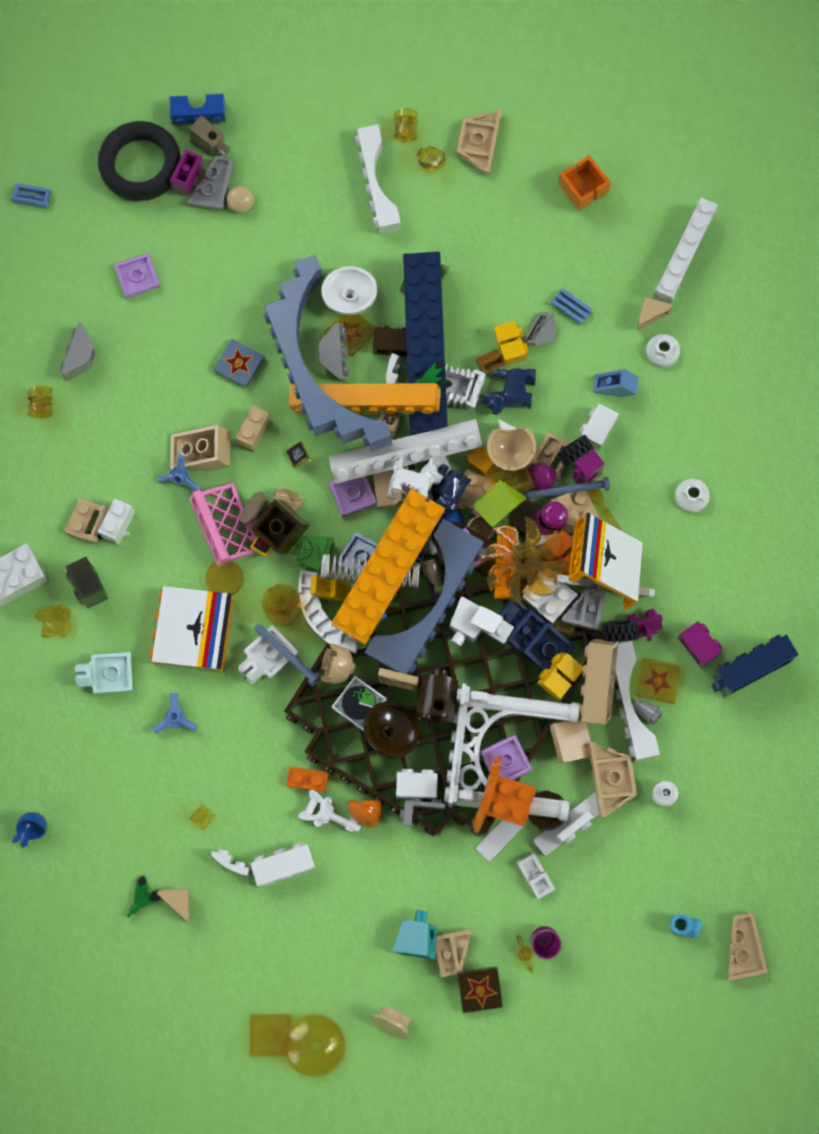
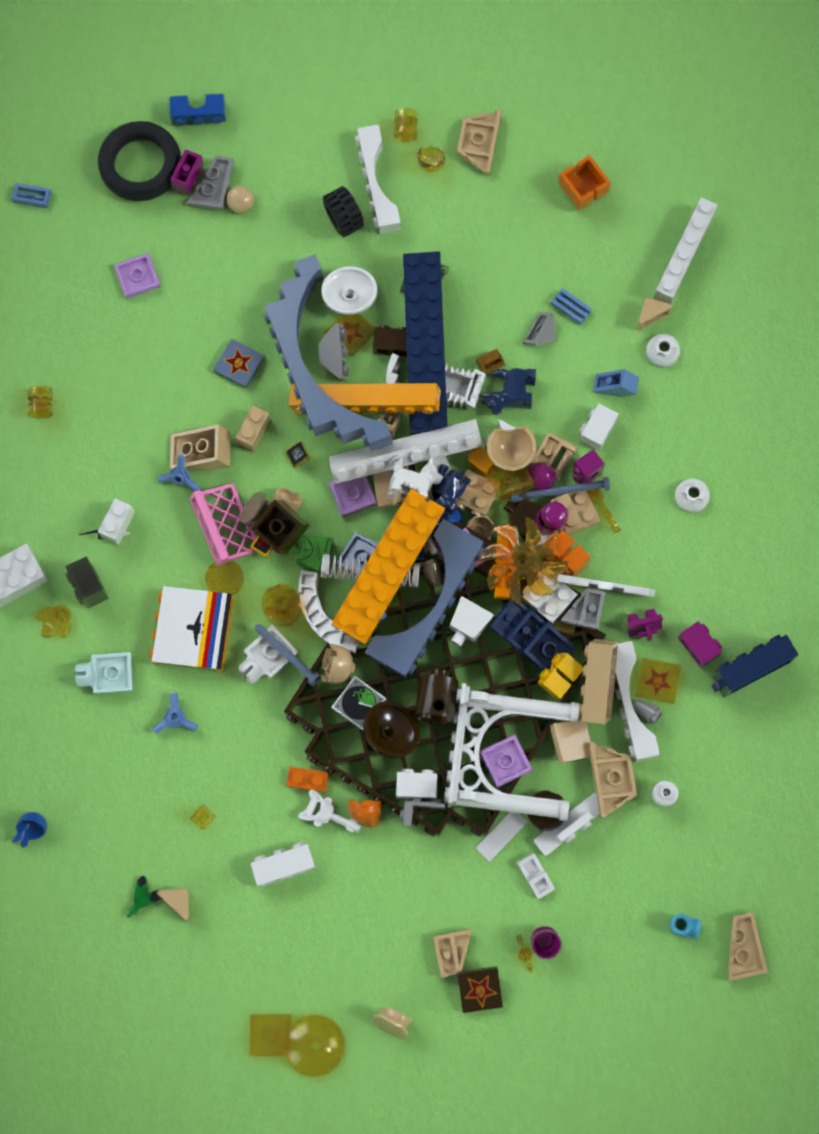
light grey slope [60,323,97,380] -> none
tan plate [65,498,109,544] -> none
dark tan torso [190,115,231,156] -> none
white slope [211,849,251,877] -> none
yellow slope [310,575,350,602] -> none
tan tile [378,668,419,692] -> none
teal torso [392,910,437,960] -> none
green piece [415,361,452,389] -> none
white slope [470,606,514,644] -> none
orange piece [471,755,537,833] -> none
lime slope [473,480,526,528] -> none
yellow piece [494,320,529,366] -> none
black tyre [557,435,594,466] -> none
panel [568,512,643,611] -> none
black tyre [602,620,638,642] -> none
none -> black tyre [323,186,364,238]

